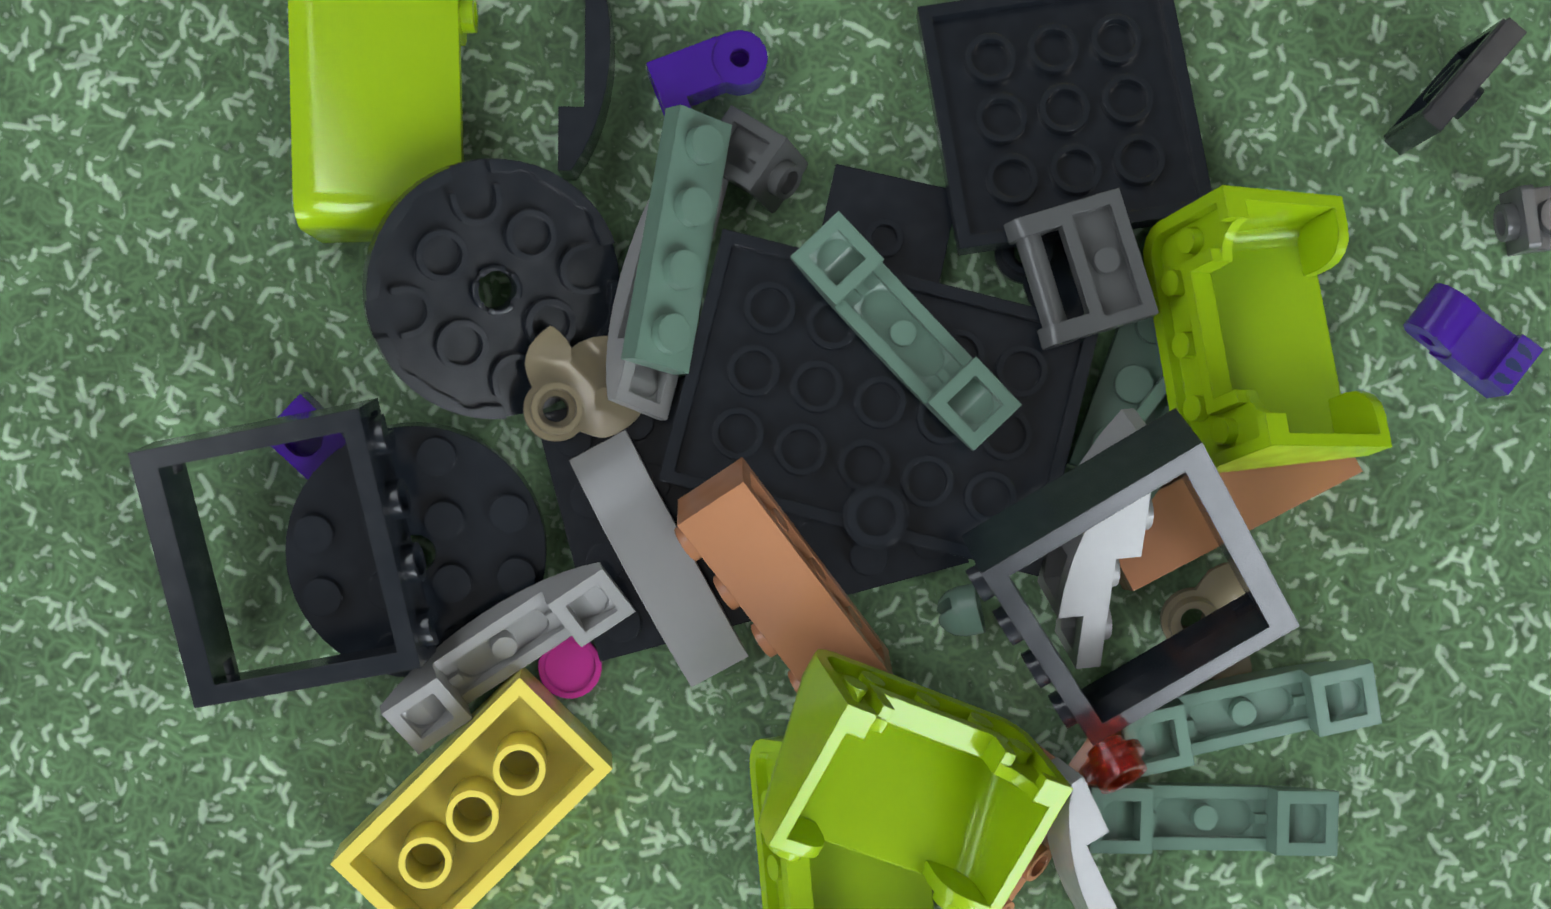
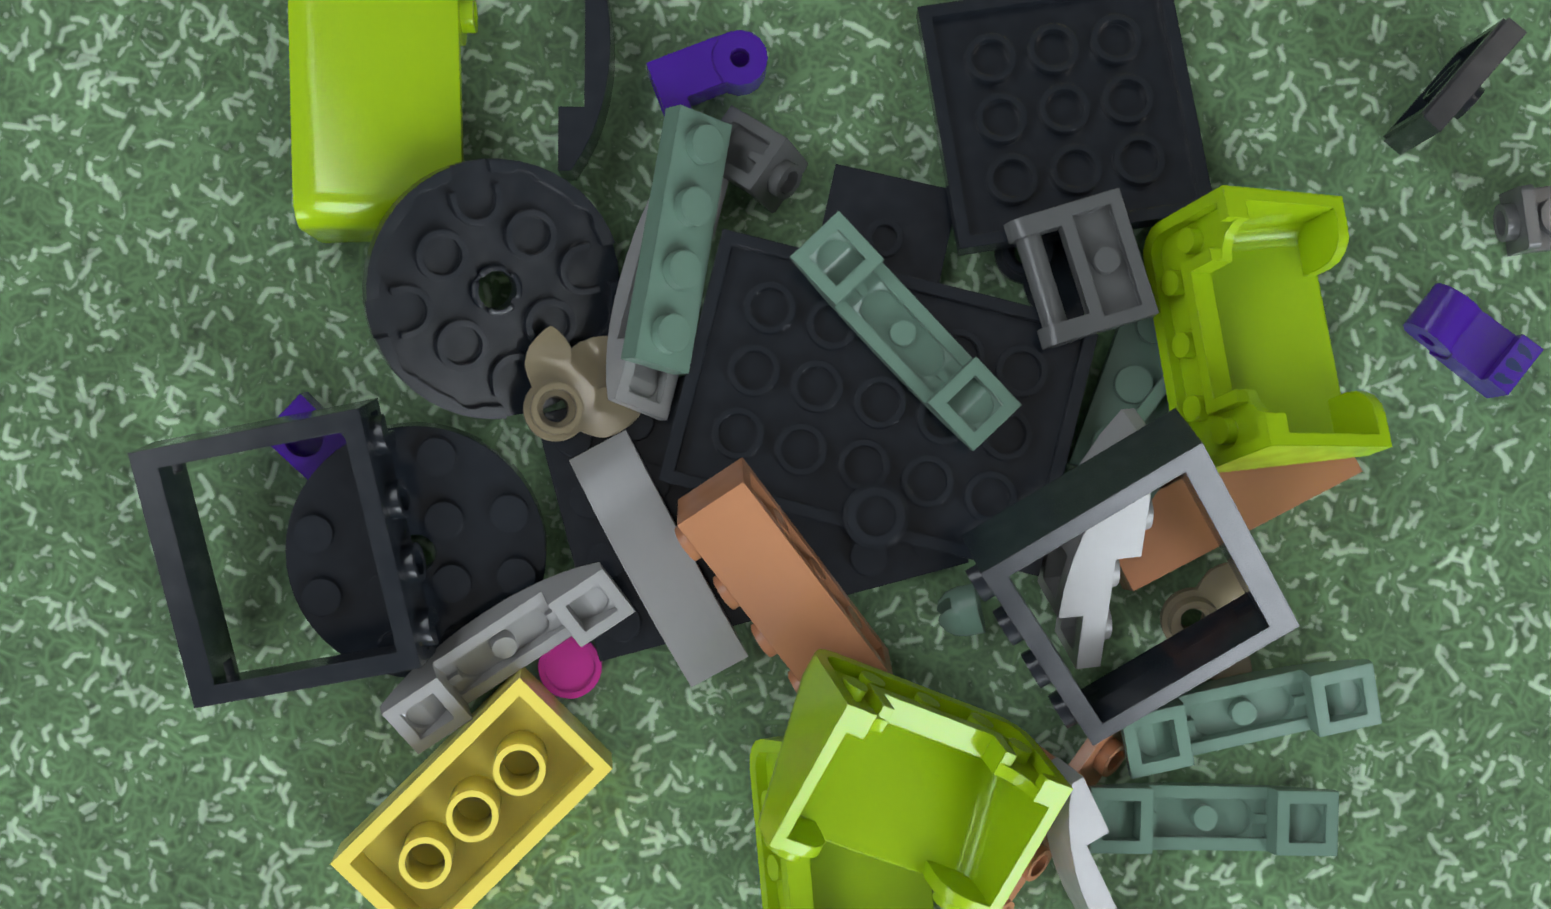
clear red plate [1082,735,1147,794] -> none

